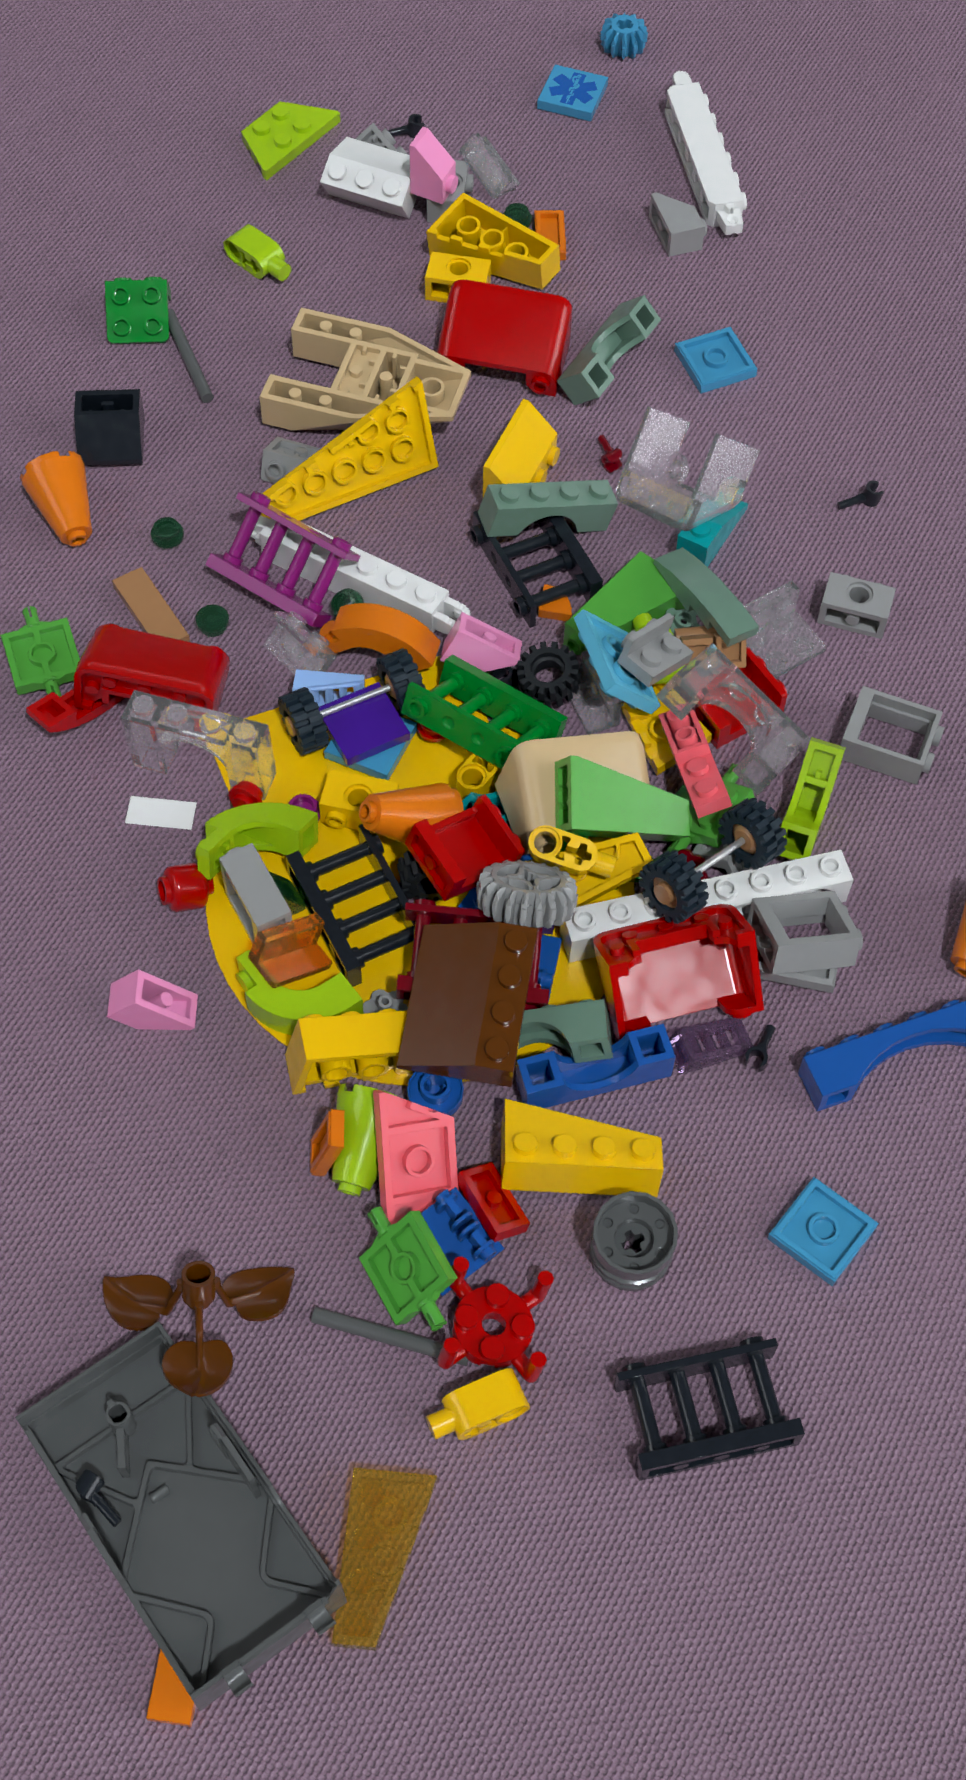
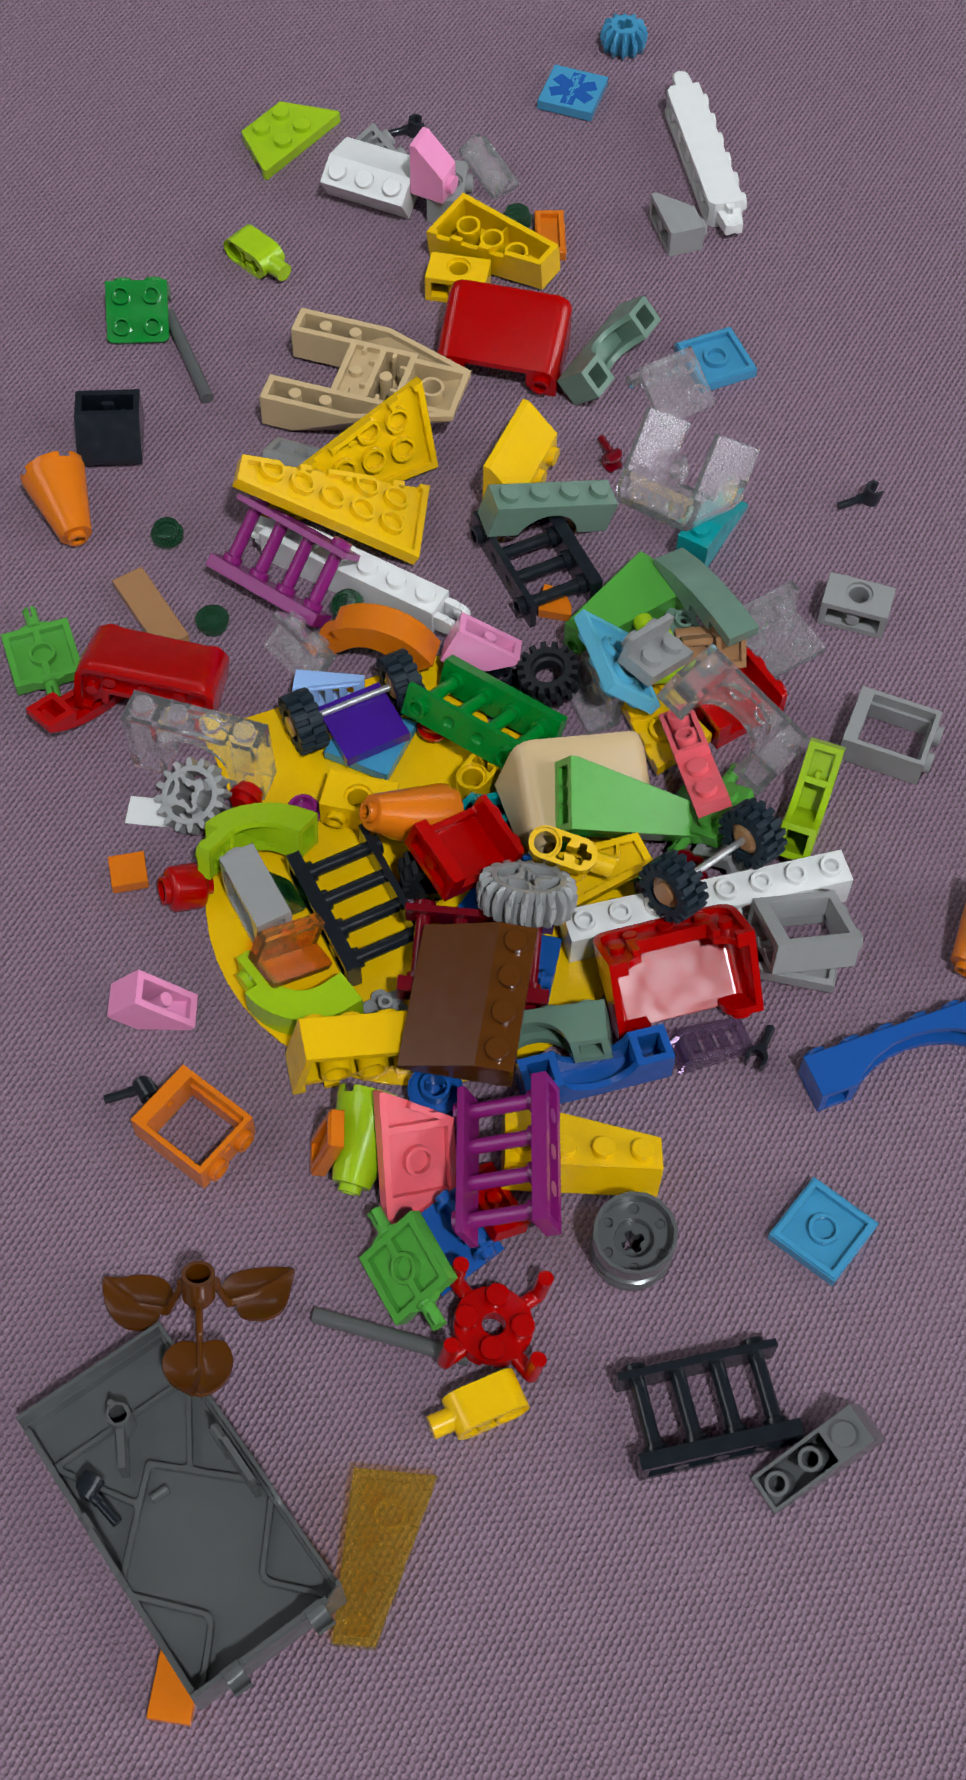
none -> black hand [103,1076,158,1104]
none -> orange tile [108,851,150,893]
none -> orange window [130,1064,256,1189]
none -> light grey gear [154,757,232,836]
none -> yellow wing [232,454,430,565]
none -> magenta fence [451,1071,562,1248]
none -> clear bracket [625,346,716,427]
none -> dark grey slope [751,1404,885,1514]

